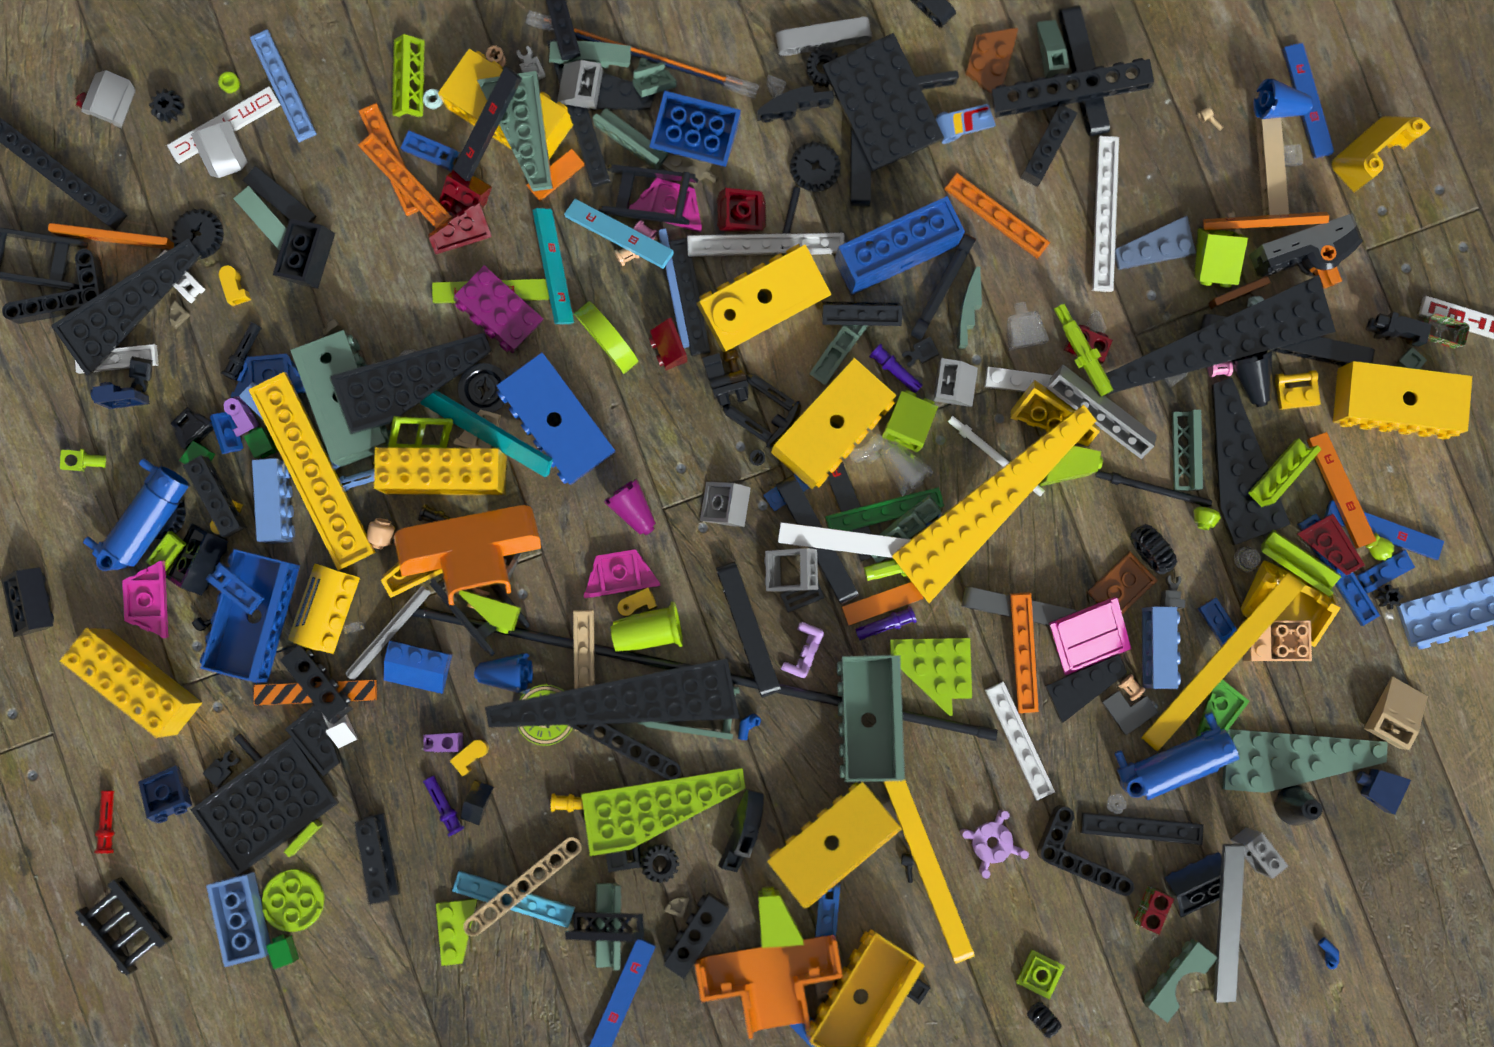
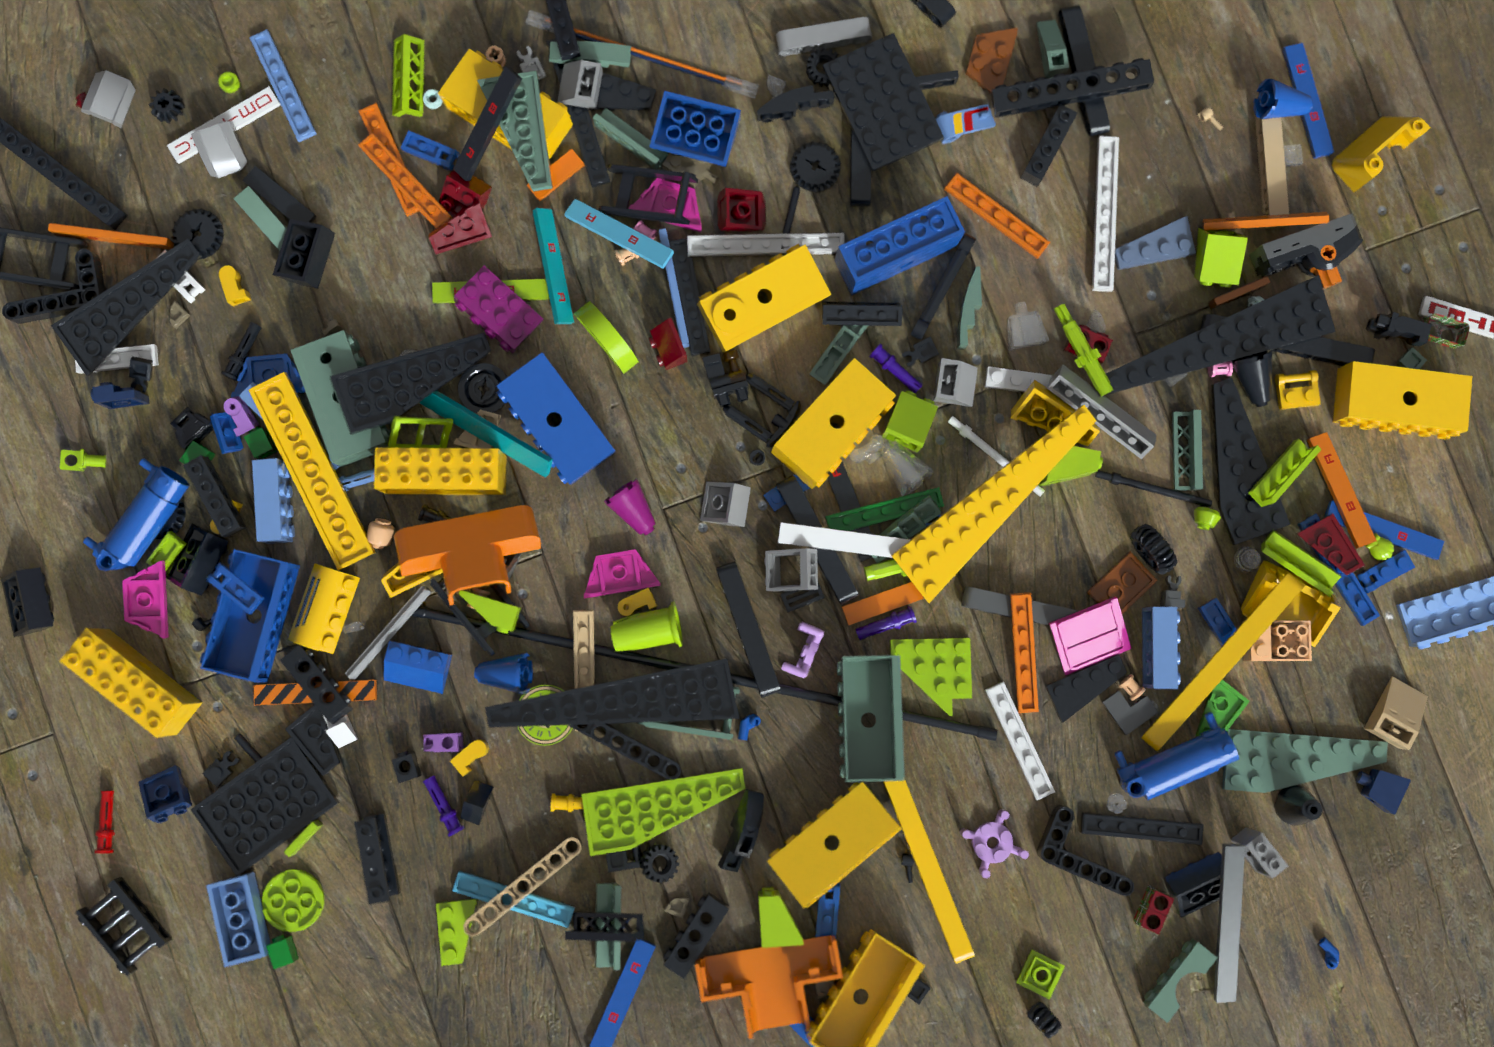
sand green slope [633,58,676,97] -> none
black gear [1375,585,1404,610] -> none
none -> black brick [392,751,422,783]

